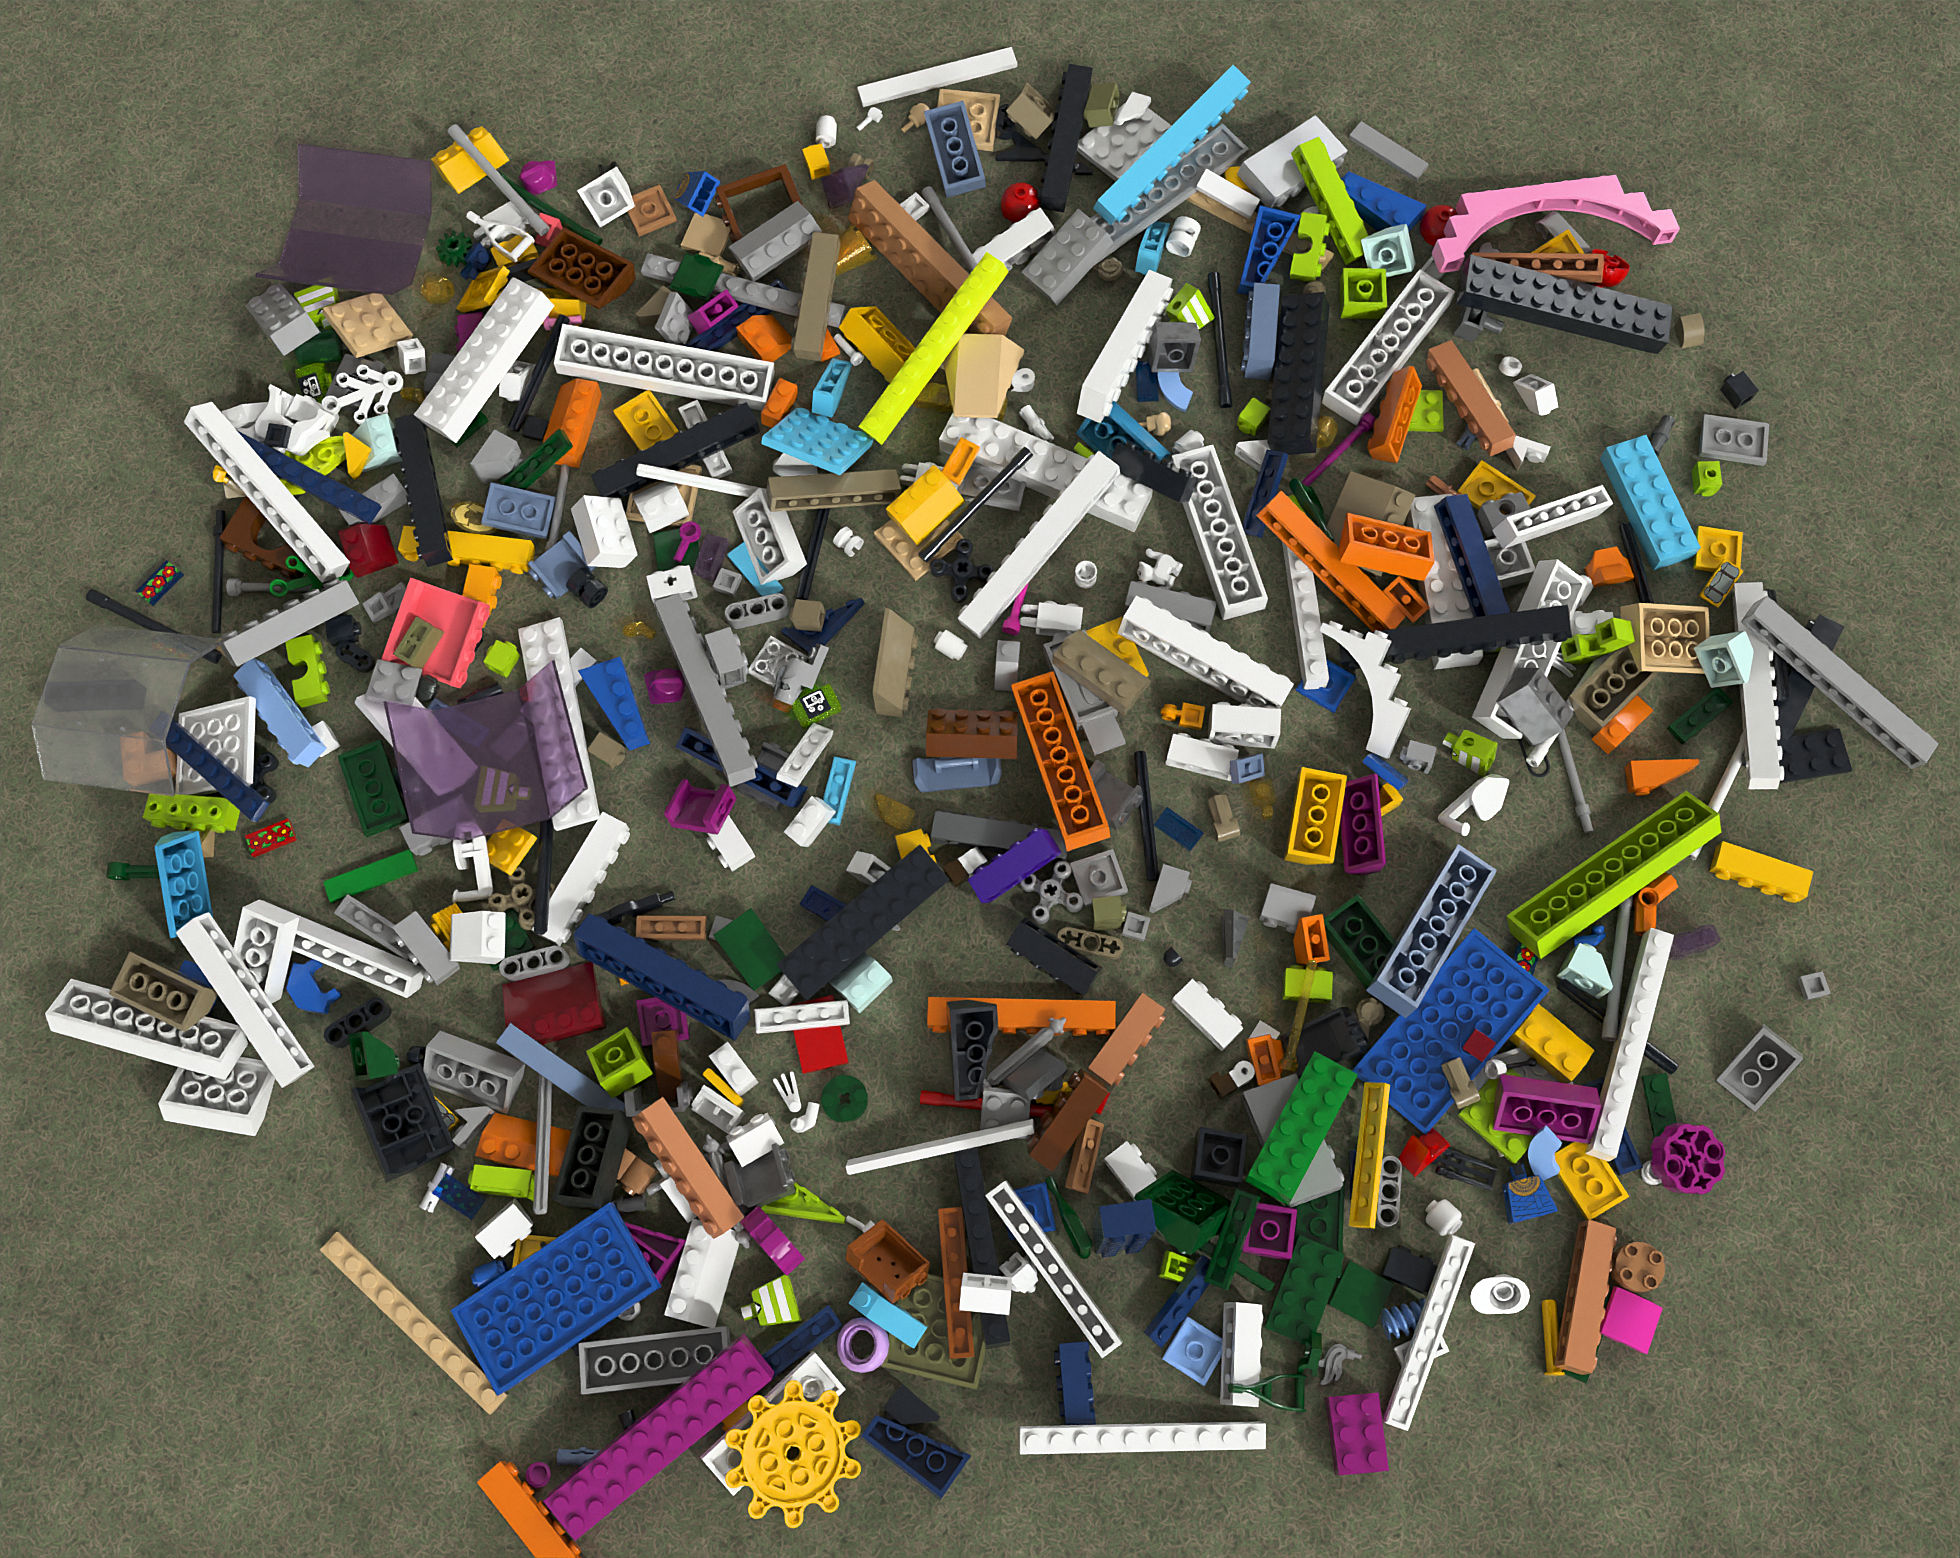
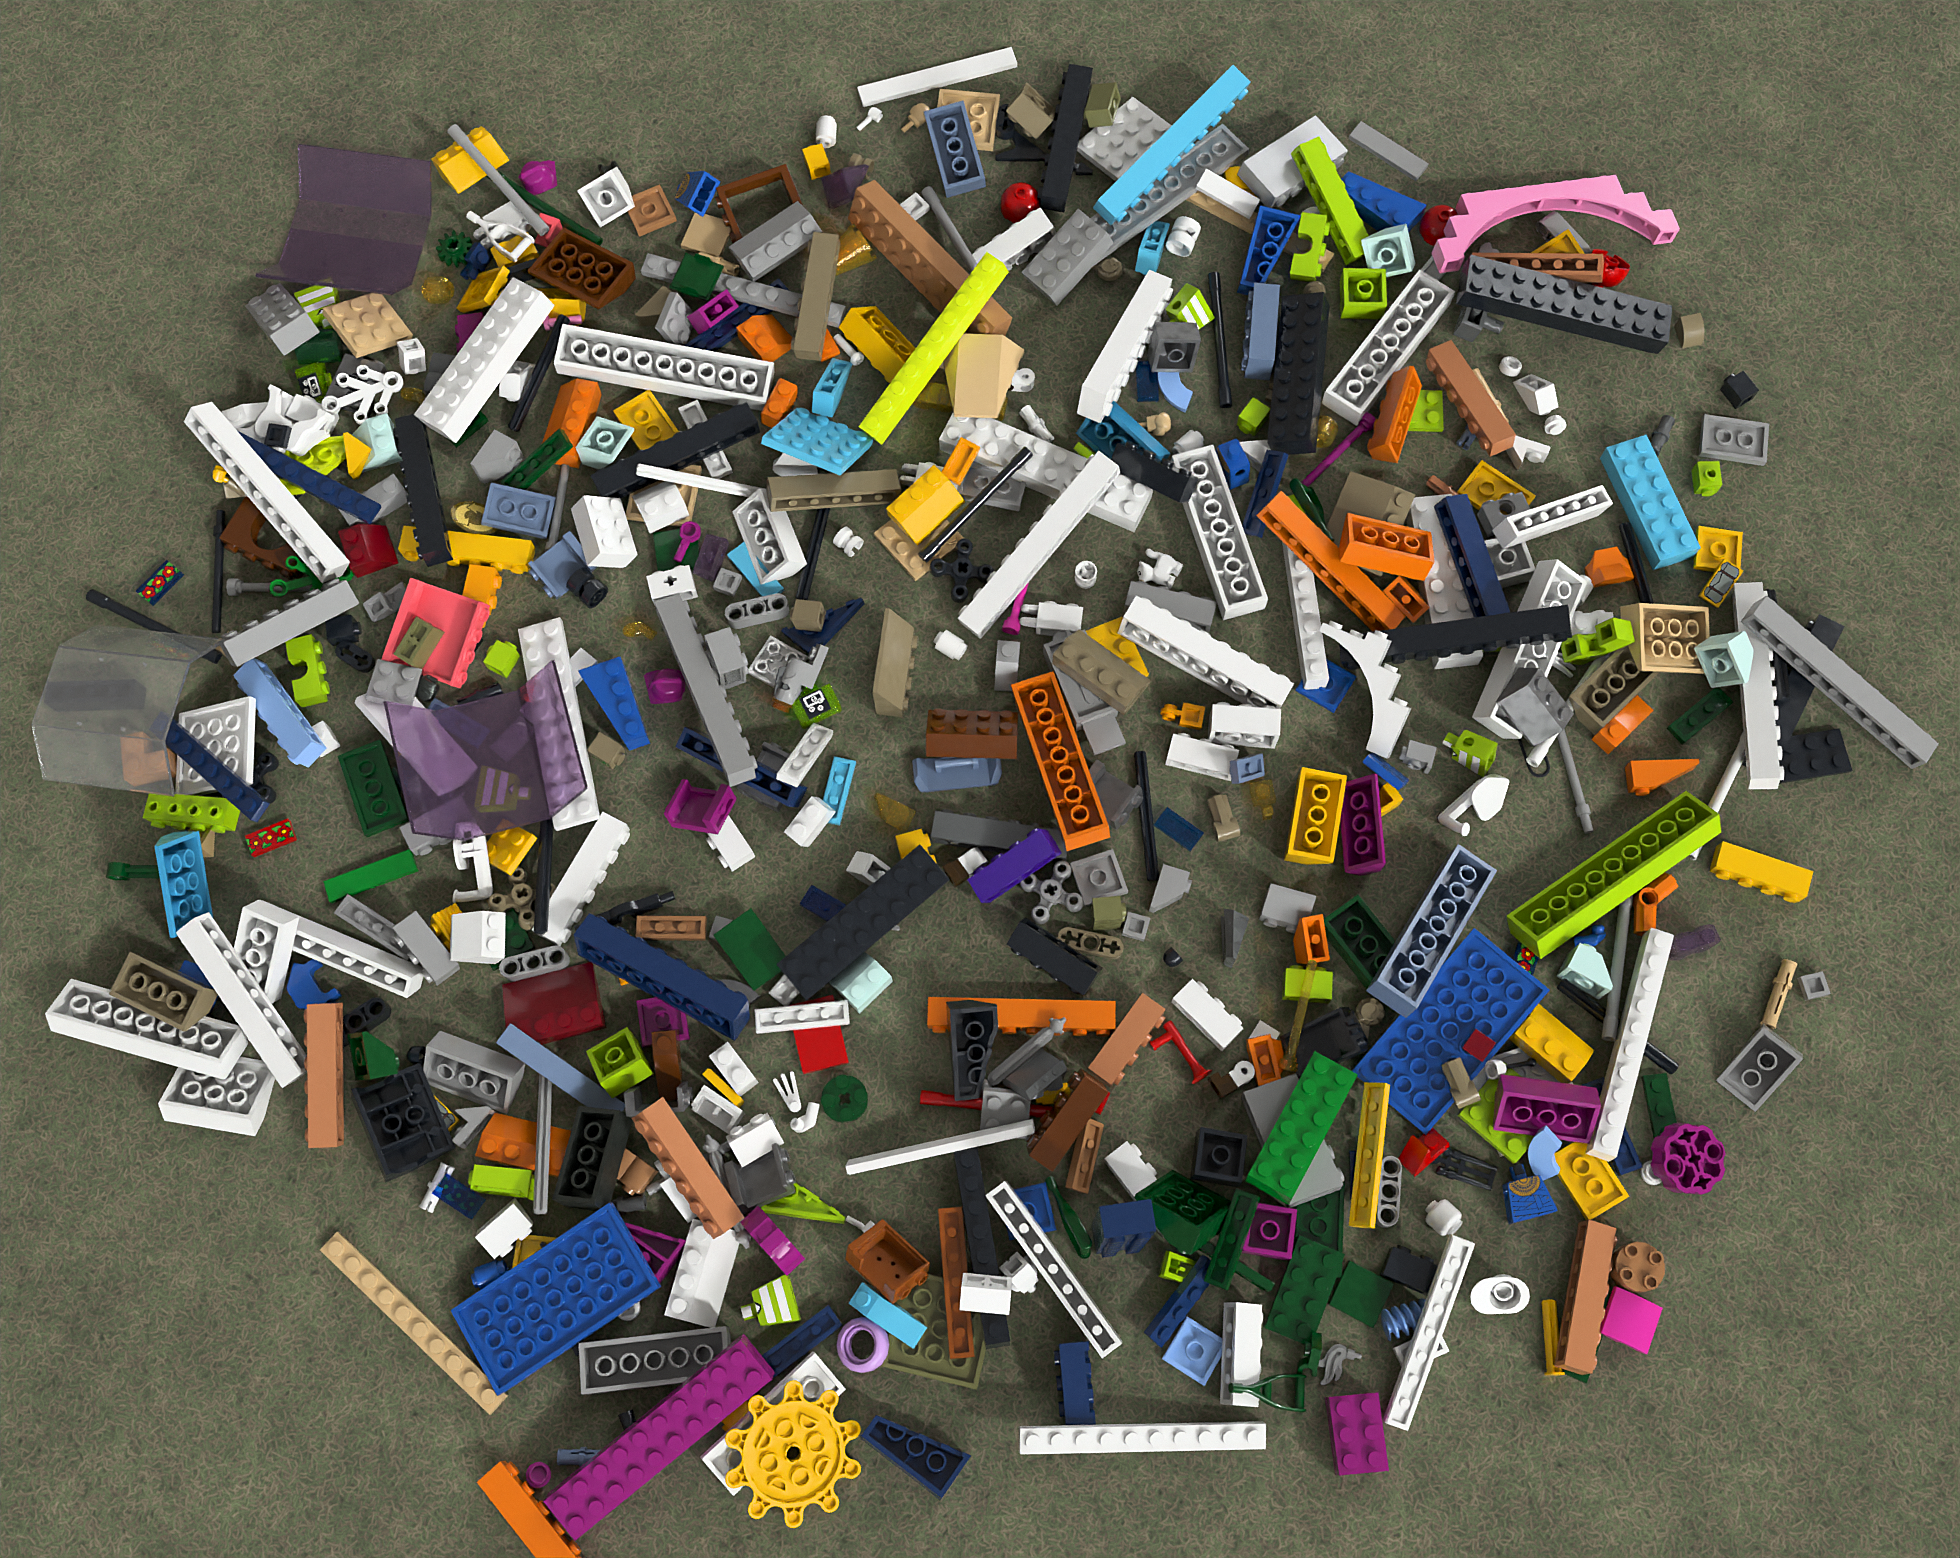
black tile [522,416,549,442] -> none
black slope [884,1384,941,1425] -> none
white tile [1116,92,1151,125] -> none
none -> nougat brick [304,1003,344,1148]
none -> light aqua slope [575,416,634,469]
none -> red piece [1149,1020,1212,1084]
none -> blue torso [1215,439,1250,490]
none -> white plate [1544,415,1566,435]
none -> tan pin [1760,959,1797,1029]

